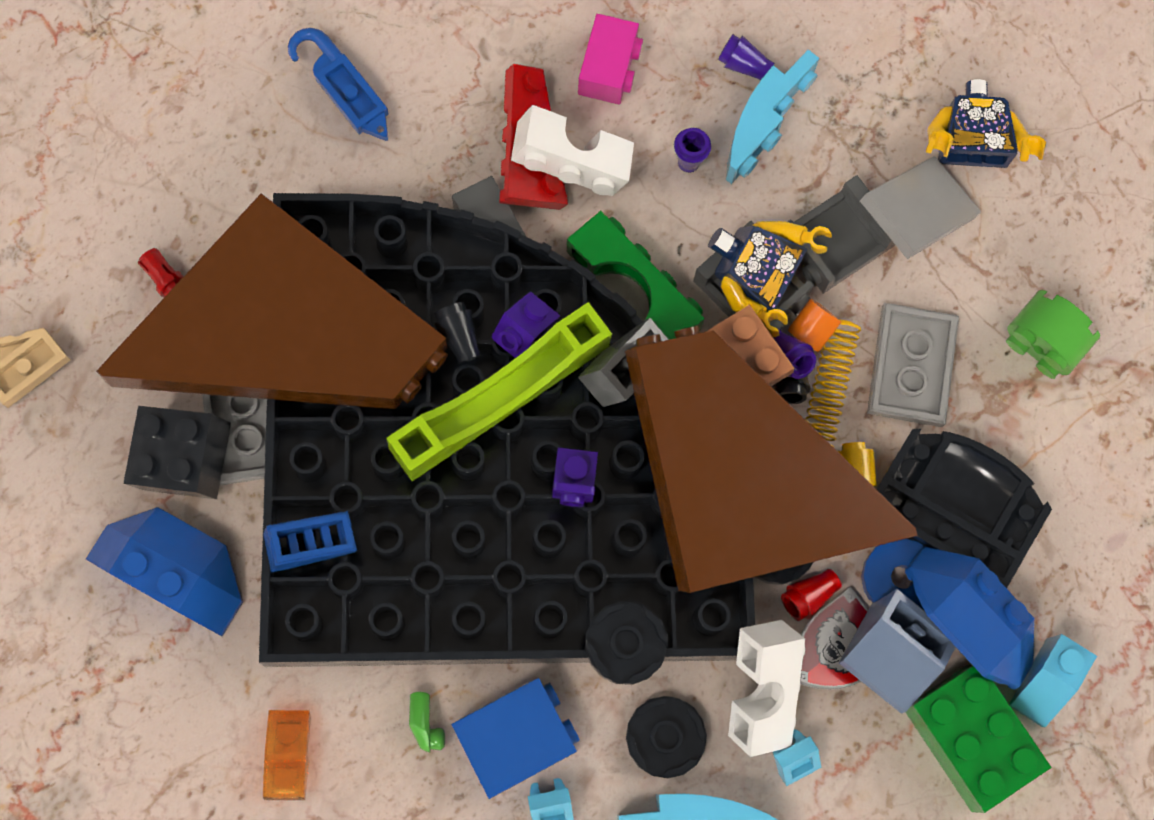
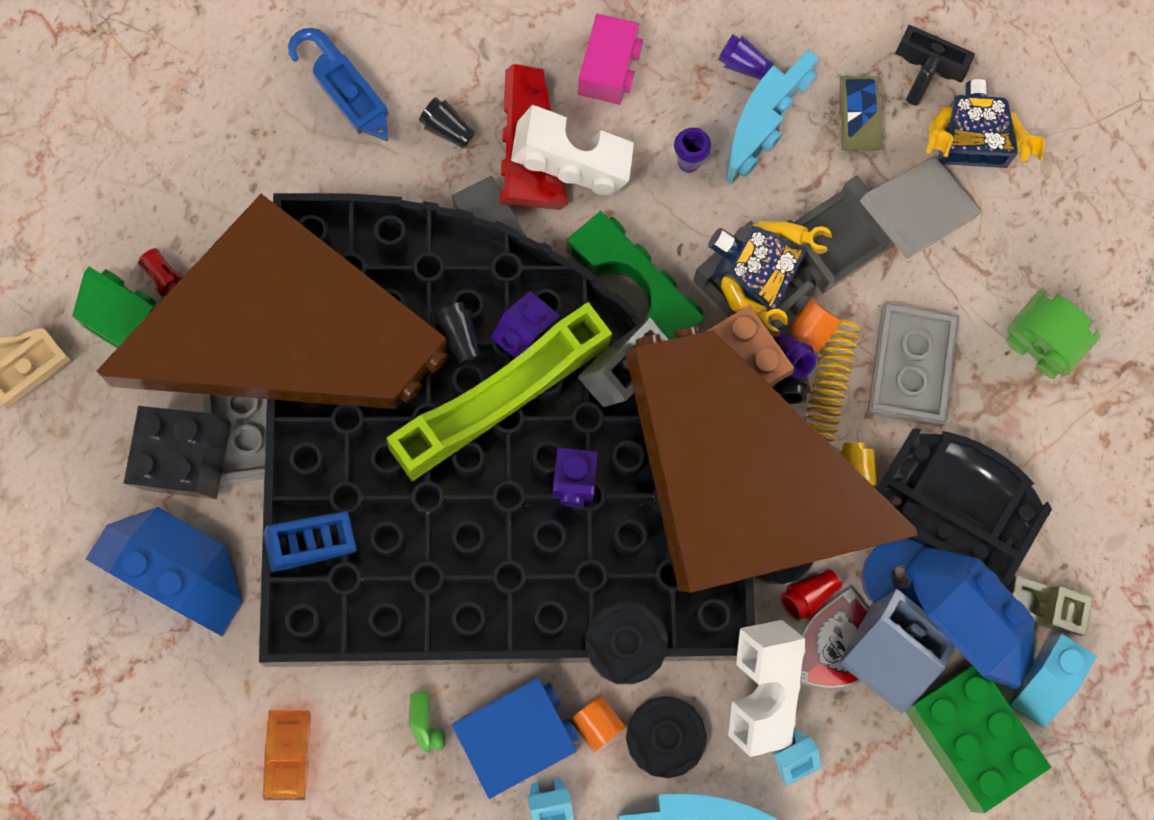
none -> green slope [72,266,157,348]
none -> black cone [419,97,476,149]
none -> orange brick [570,695,626,752]
none -> slope [839,76,881,150]
none -> black plate [895,24,975,106]
none -> olive slope [1007,576,1093,636]

